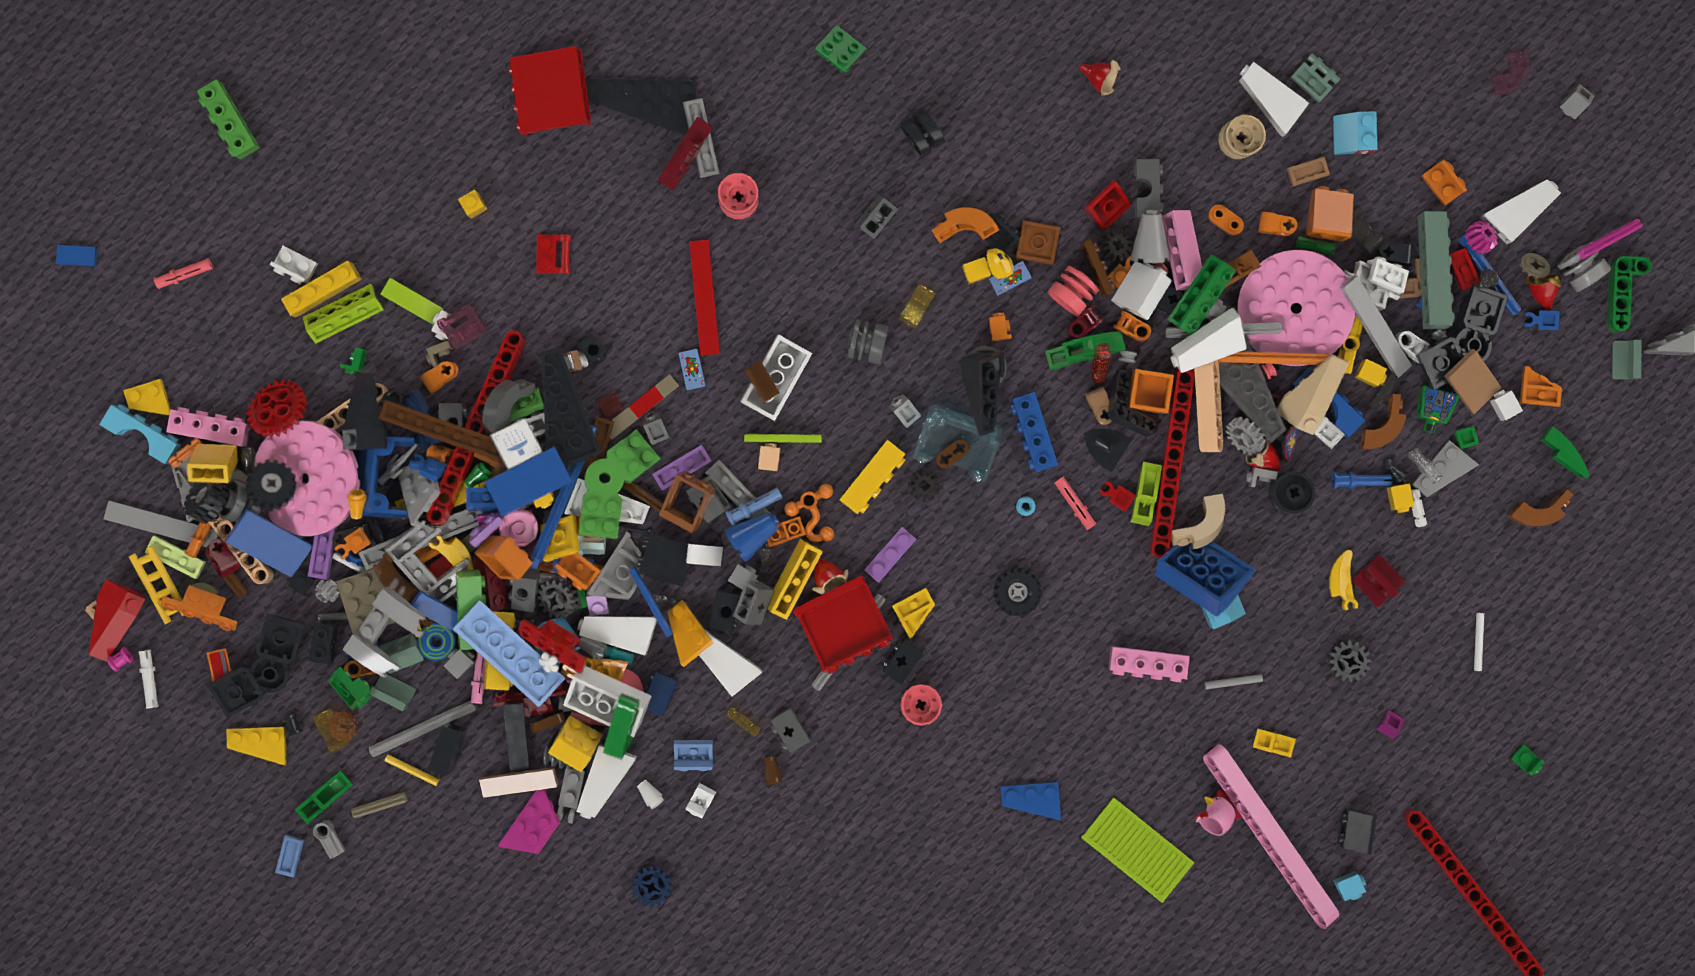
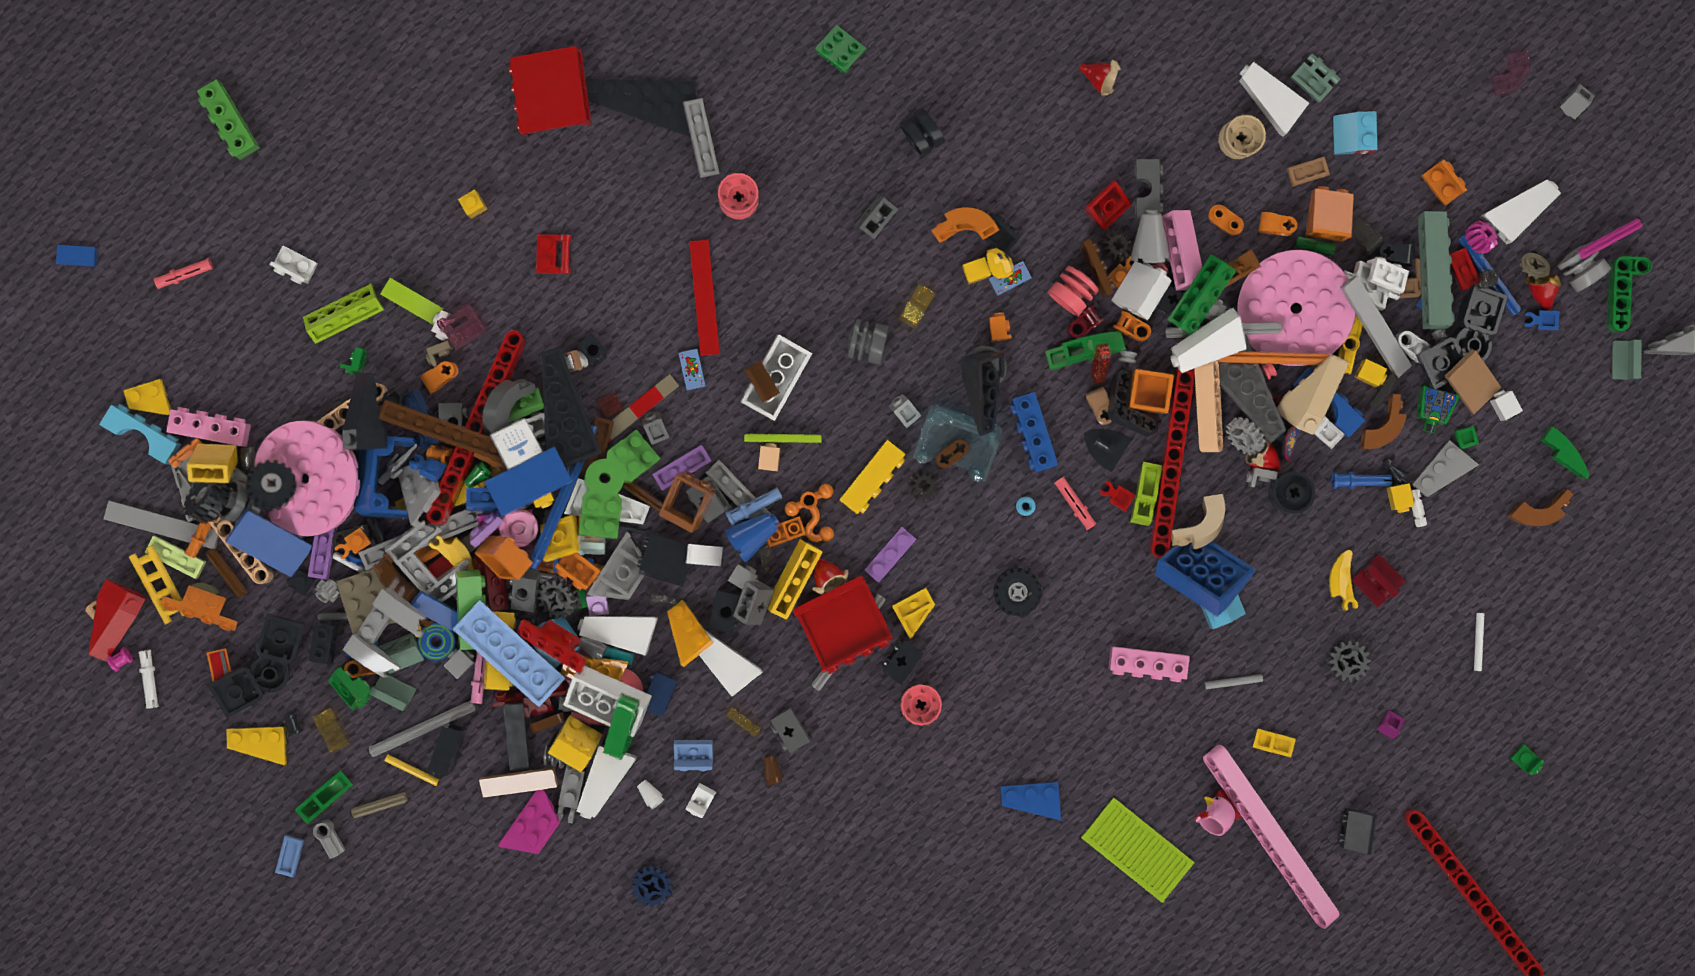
dark red piece [206,539,240,578] -> none
red gear [246,379,308,438] -> none
yellow brick [281,261,362,317] -> none
clear orange gear [330,711,358,742] -> none
light orange cone [347,489,367,519] -> none
white plant [539,653,559,672] -> none
blue bar [629,567,673,637] -> none
dark red bracket [658,117,713,190] -> none
dark orange tile [1016,220,1061,265] -> none
medium azure brick [1333,871,1366,901] -> none
clear pin [1408,448,1443,484] -> none
orange wing [1520,366,1562,407] -> none

